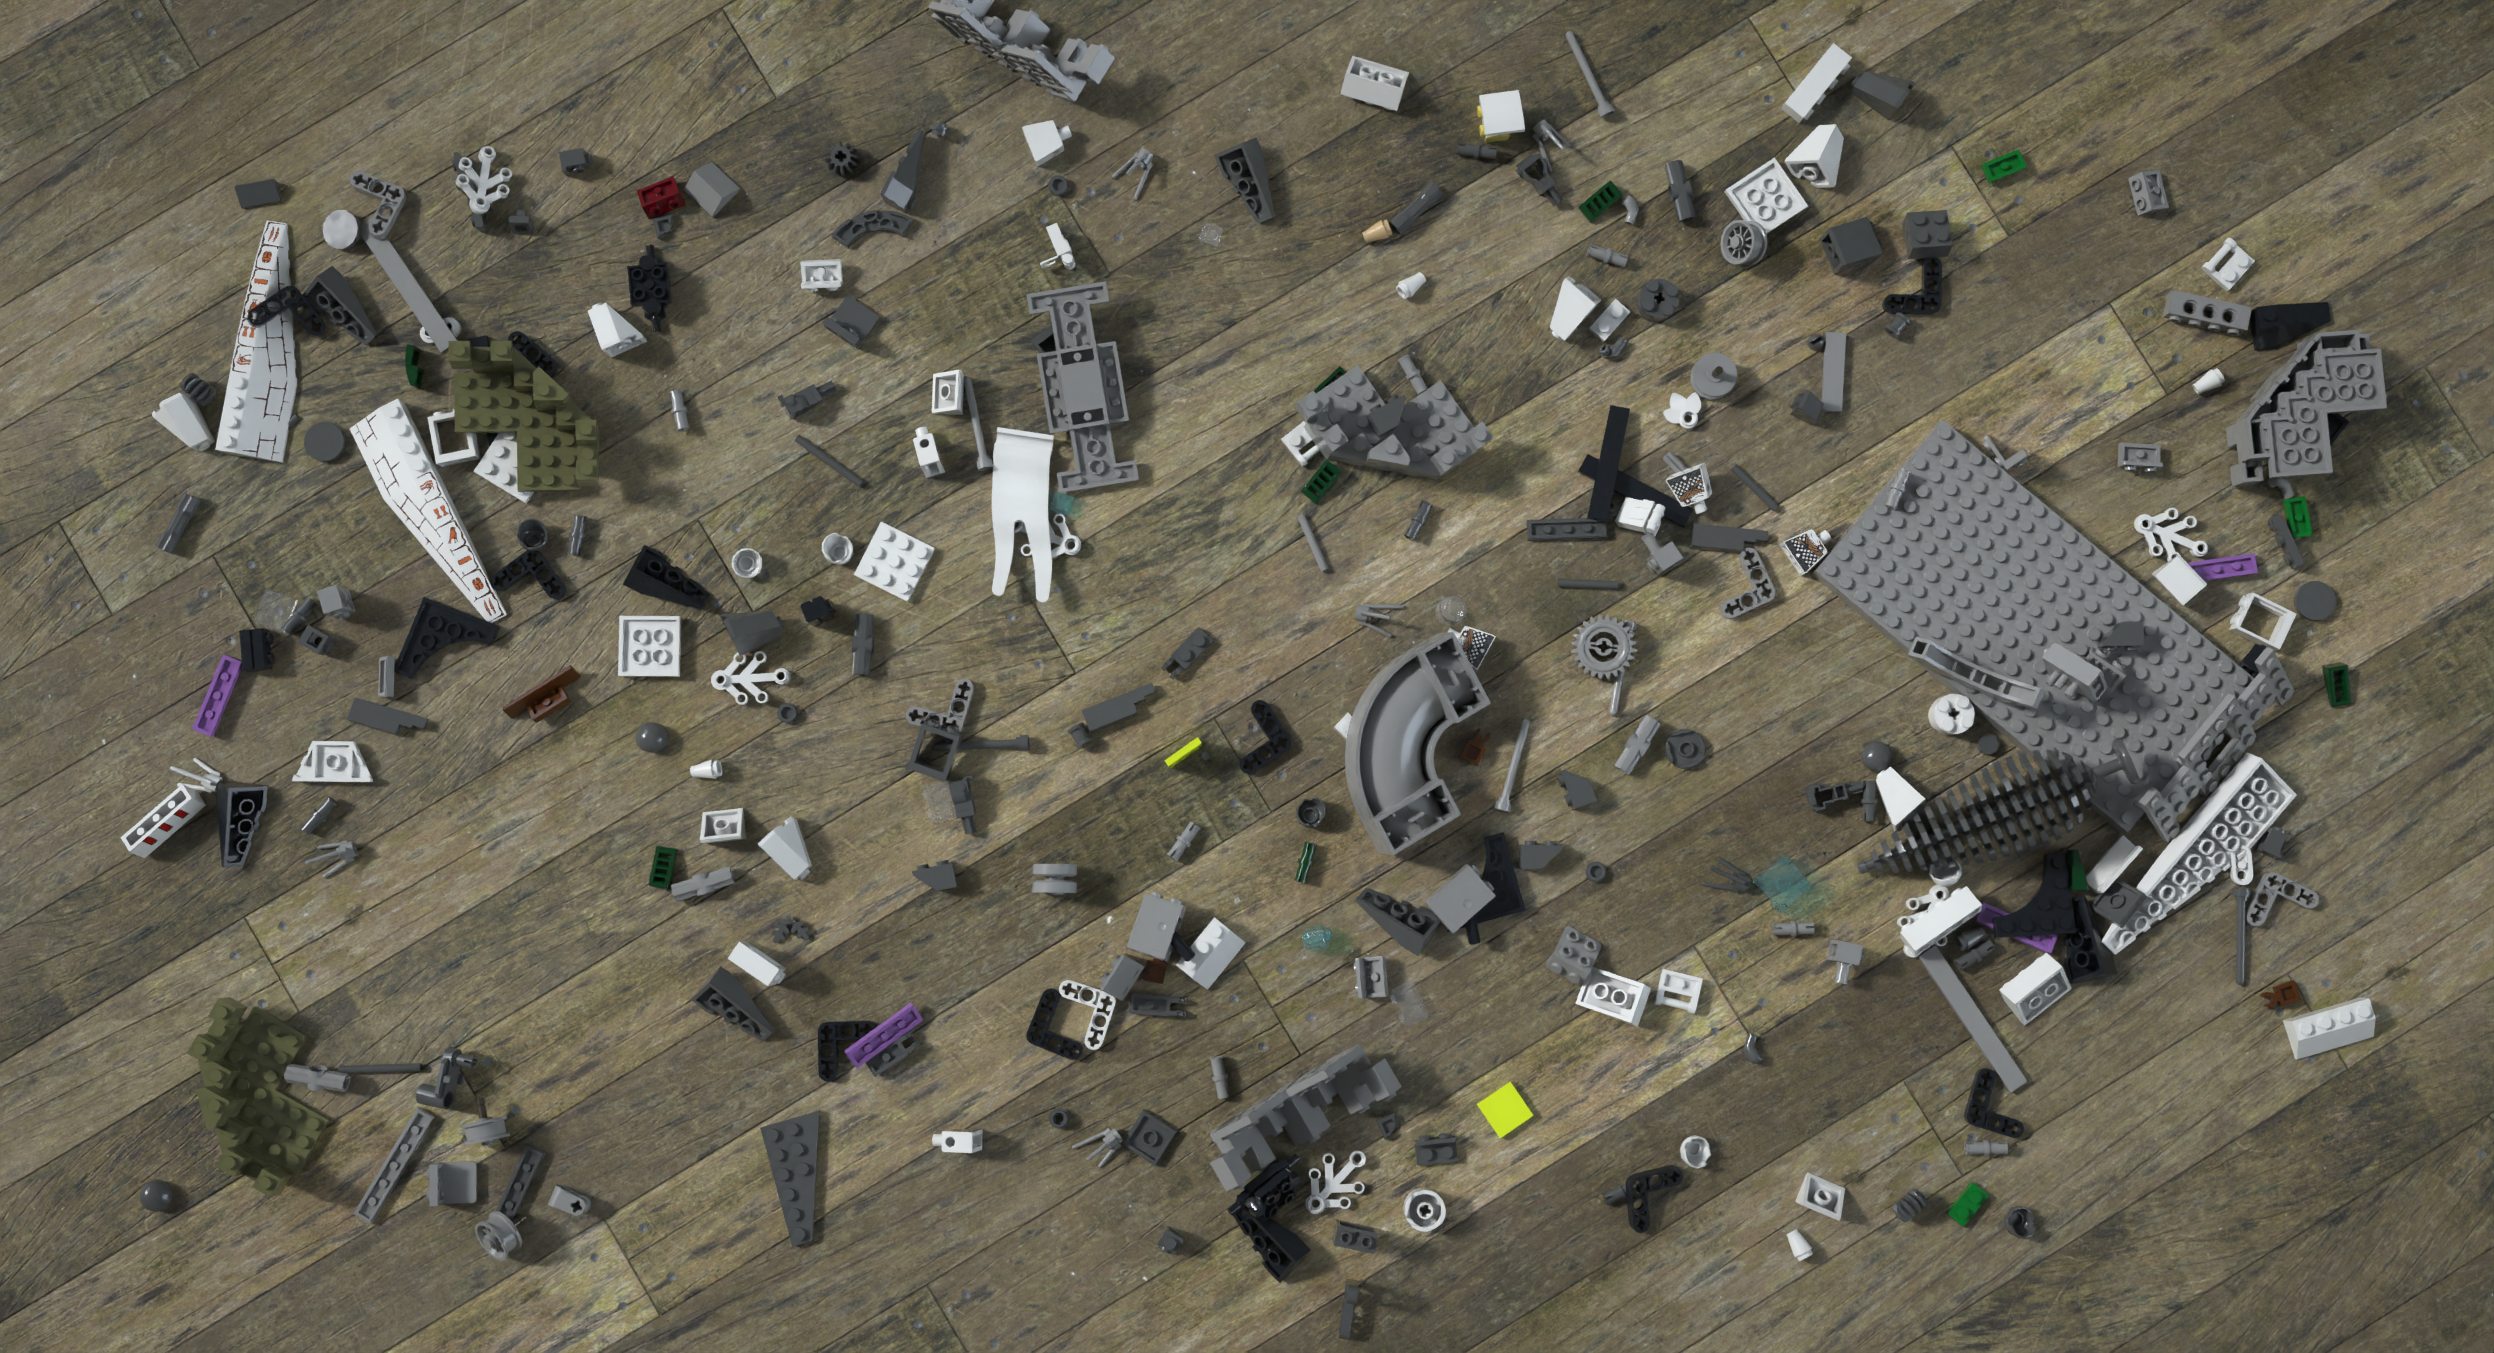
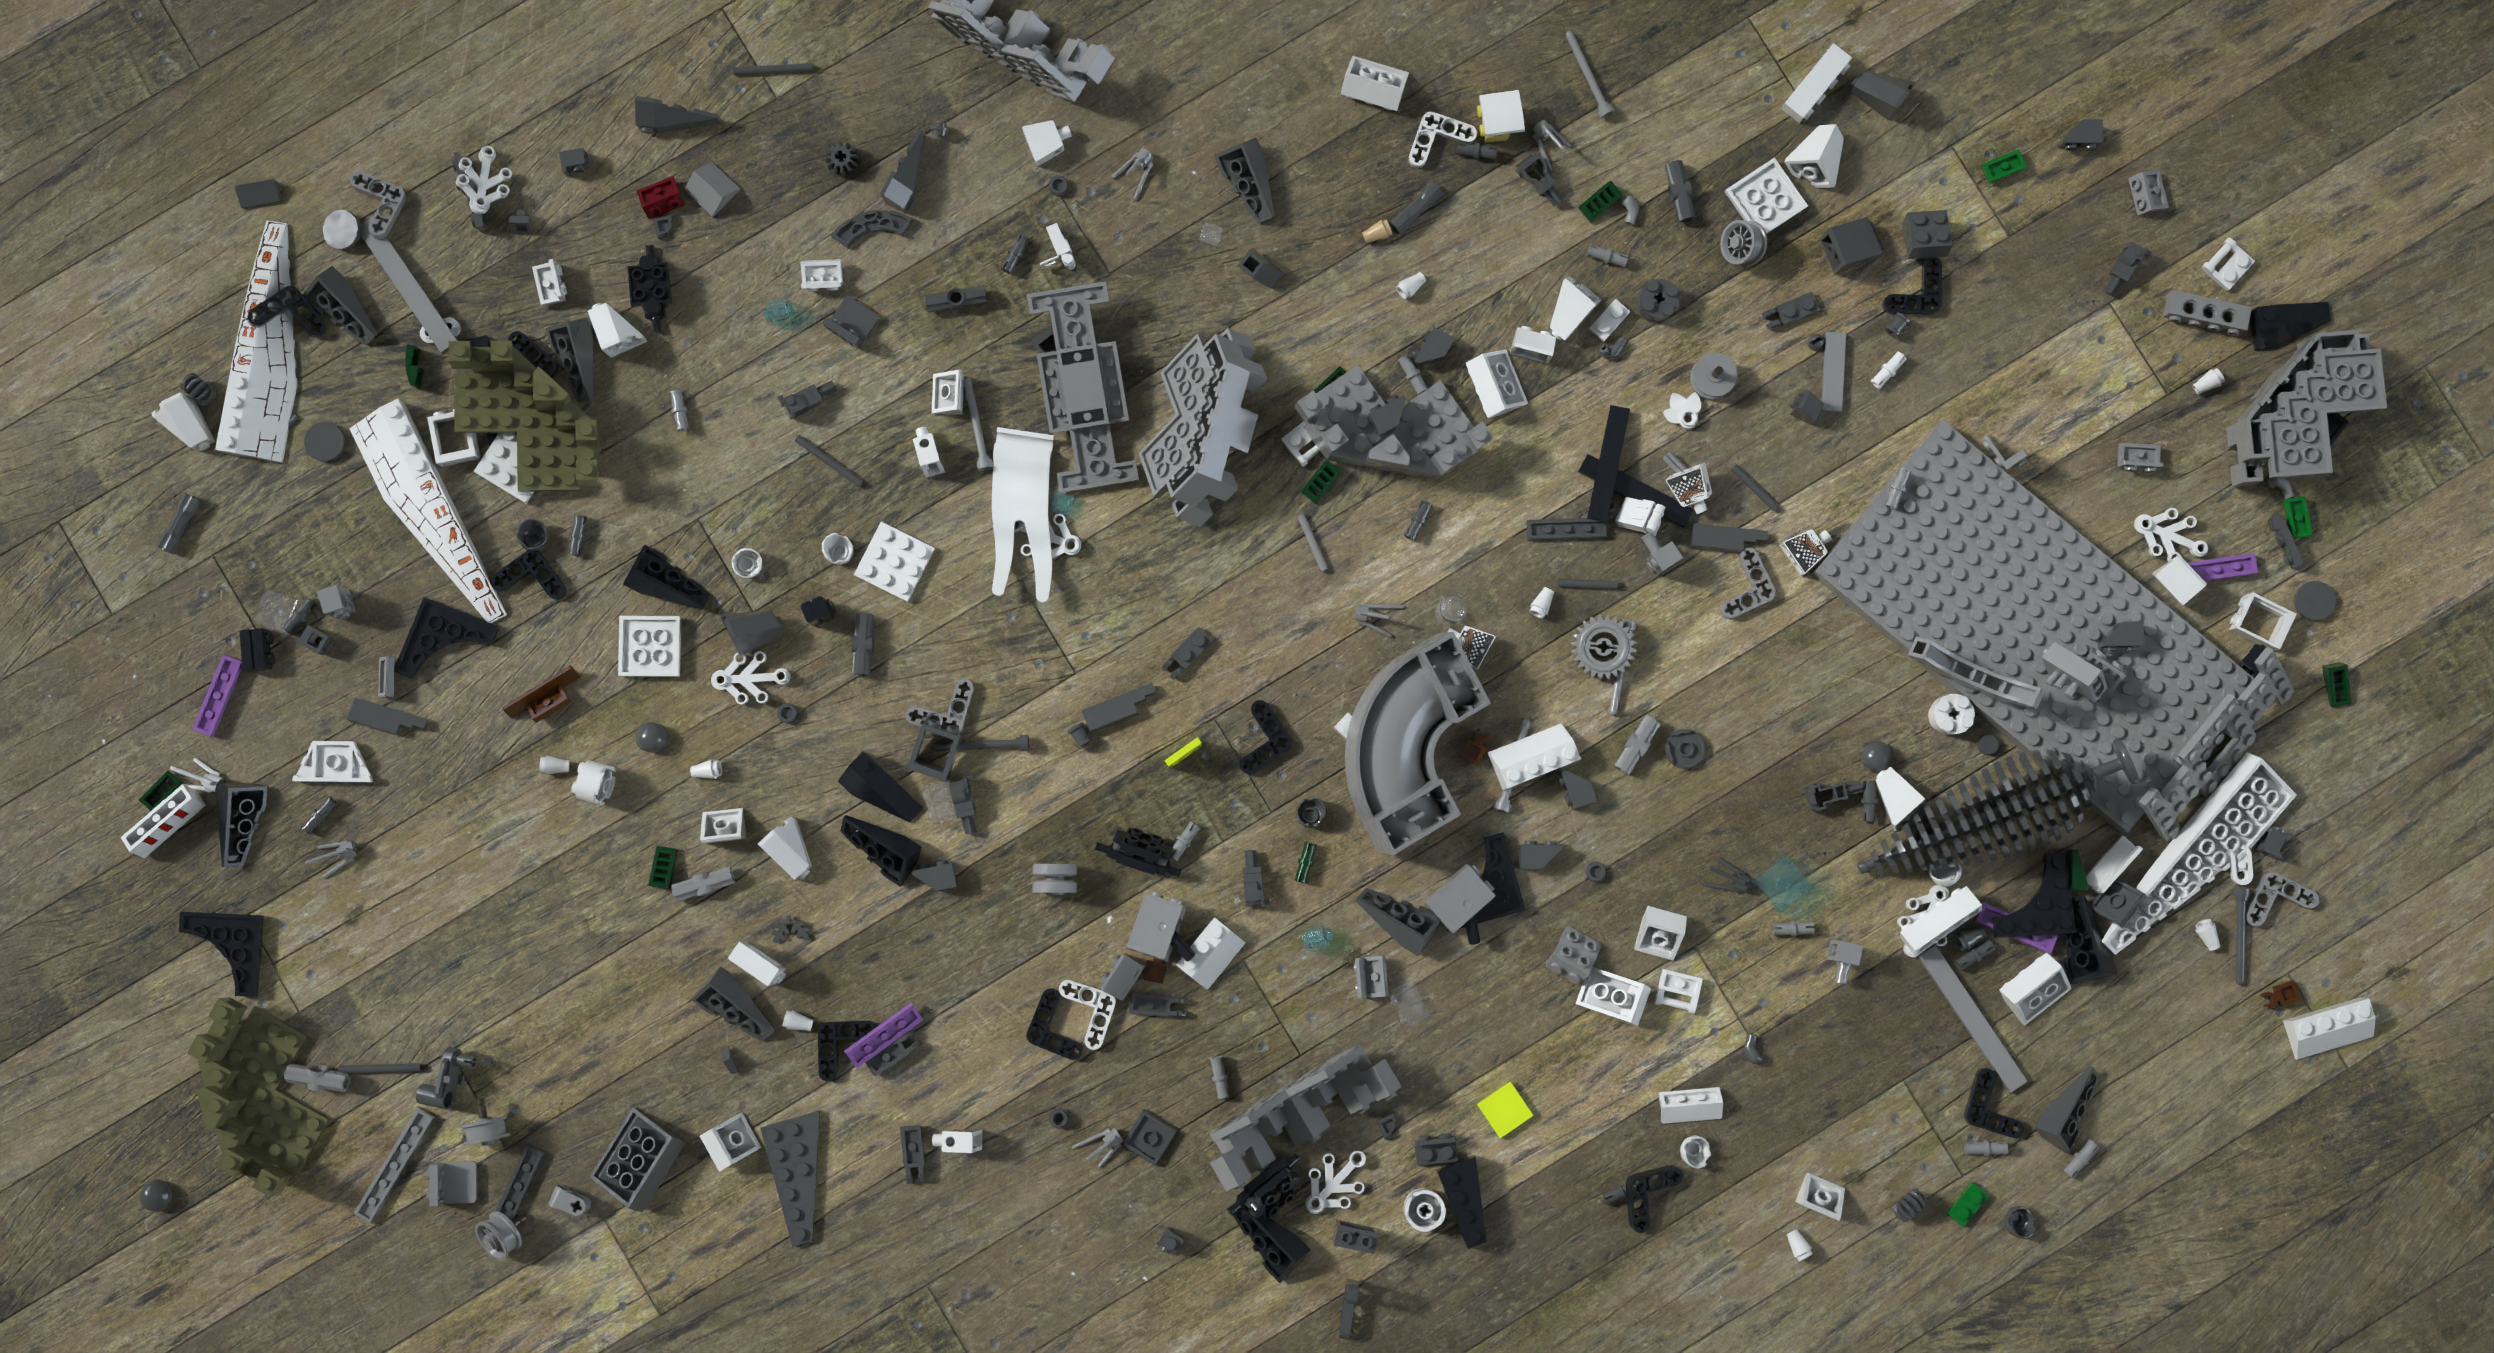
none -> dark green slope [139,770,184,811]
none -> black plate [179,912,264,997]
none -> white bracket [532,259,567,306]
none -> white cone [539,755,570,775]
none -> dark grey wedge [546,317,593,403]
none -> white brick [571,760,616,806]
none -> dark grey slope [589,1107,686,1212]
none -> dark grey wedge [635,96,722,134]
none -> white slope [700,1112,762,1172]
none -> dark grey tile [721,1045,739,1074]
none -> dark grey bar [733,63,813,75]
none -> clear light blue head [763,297,795,326]
none -> white cone [782,1010,813,1031]
none -> black wedge [838,751,923,823]
none -> black wedge [840,815,922,887]
none -> dark grey hinge [900,1125,925,1184]
none -> dark grey piece [925,285,987,313]
none -> dark grey pin [1001,234,1030,275]
none -> black piece [1095,828,1182,878]
none -> light grey brick [1138,328,1267,527]
none -> dark grey slope [1237,248,1284,288]
none -> dark grey piece [1243,850,1270,908]
none -> white beam [1409,112,1477,168]
none -> dark grey slope [1412,327,1455,367]
none -> black wedge [1436,1155,1487,1249]
none -> white slope [1466,349,1528,418]
none -> white slope [1488,723,1581,790]
none -> white slope [1510,326,1556,364]
none -> white cone [1529,587,1554,619]
none -> white slope [1634,906,1687,960]
none -> white panel [1658,1087,1723,1124]
none -> dark grey hinge [1762,292,1820,329]
none -> white pin [1870,351,1907,389]
none -> dark grey wedge [2035,1066,2099,1155]
none -> dark grey slope [2058,119,2103,151]
none -> light grey pin [2063,1139,2100,1179]
none -> dark grey piece [2103,241,2152,296]
none -> white cone [2195,919,2221,951]

